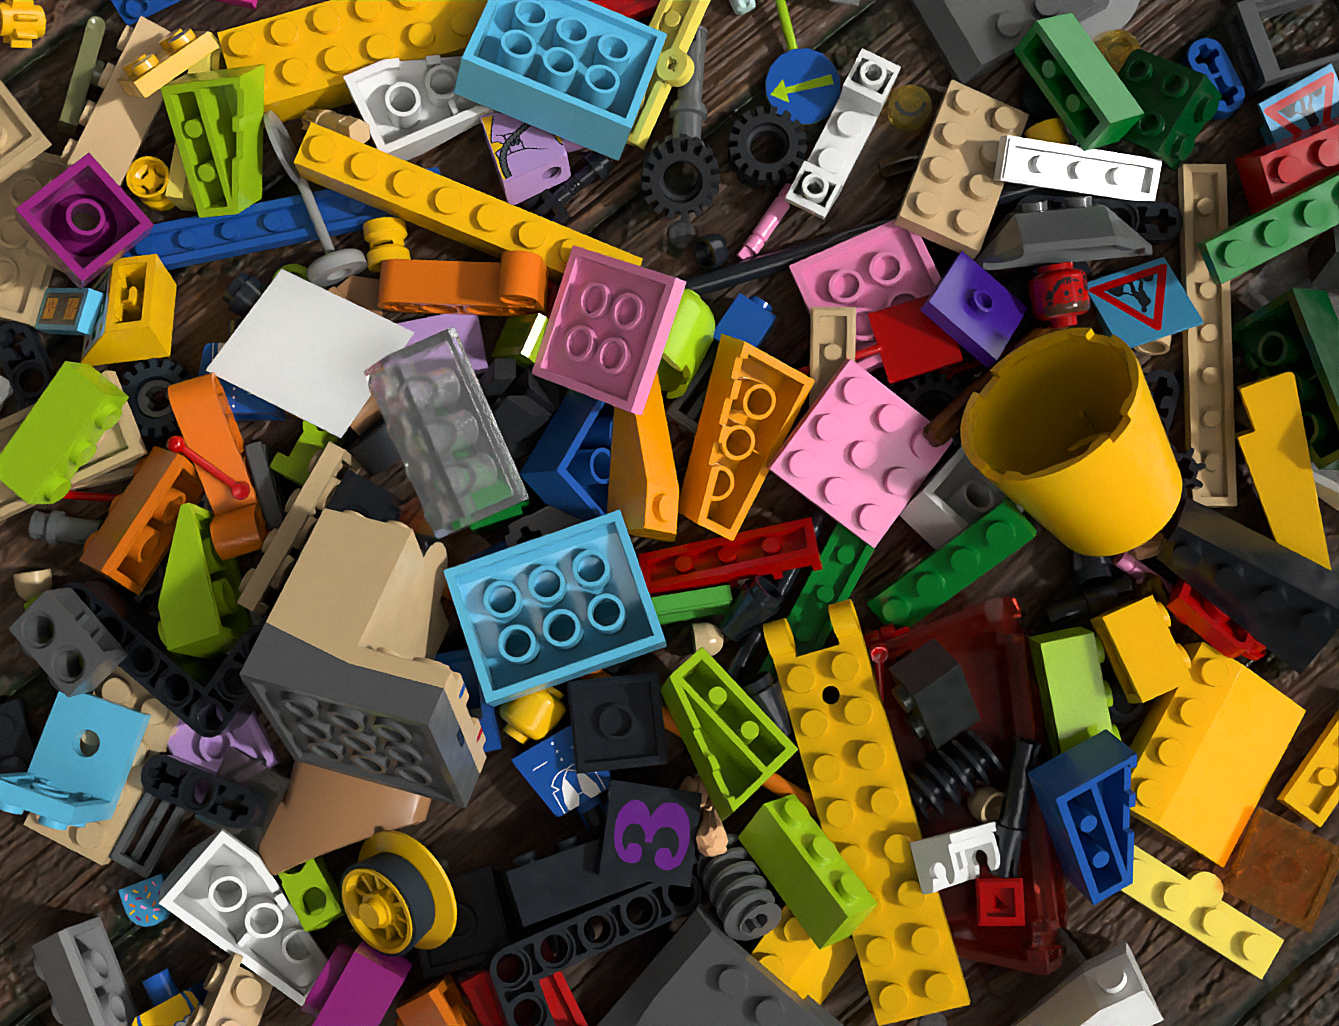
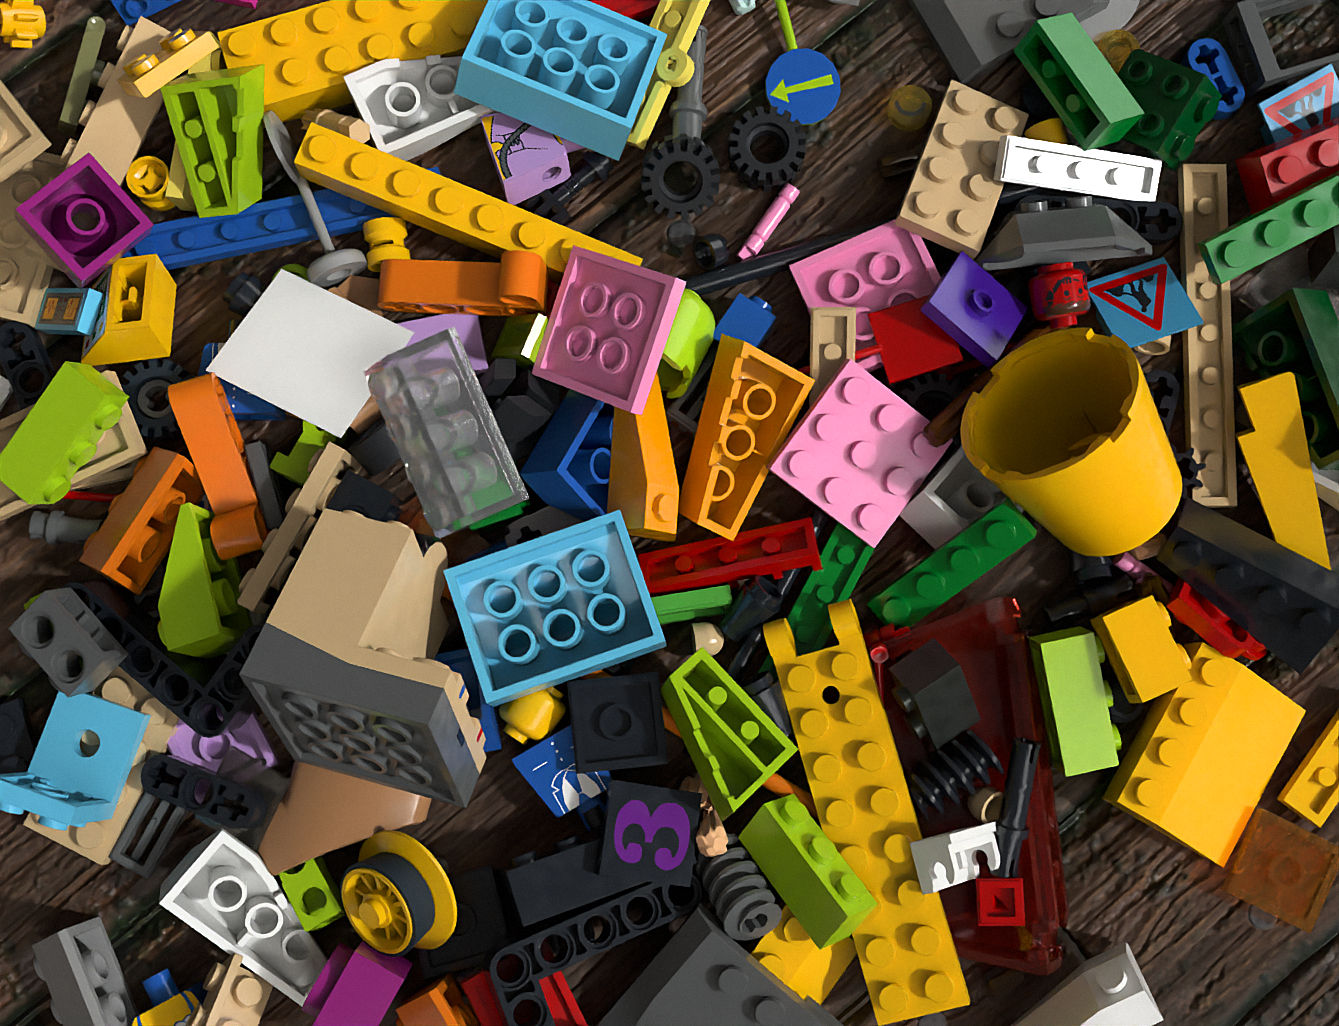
tan hinge [13,569,53,601] -> none
dark azure tile [118,872,171,927] -> none
red hinge [167,435,251,500] -> none
white slope [785,48,901,220] -> none
blue wedge [1027,729,1137,905] -> none
light yellow hinge [1120,845,1284,979] -> none

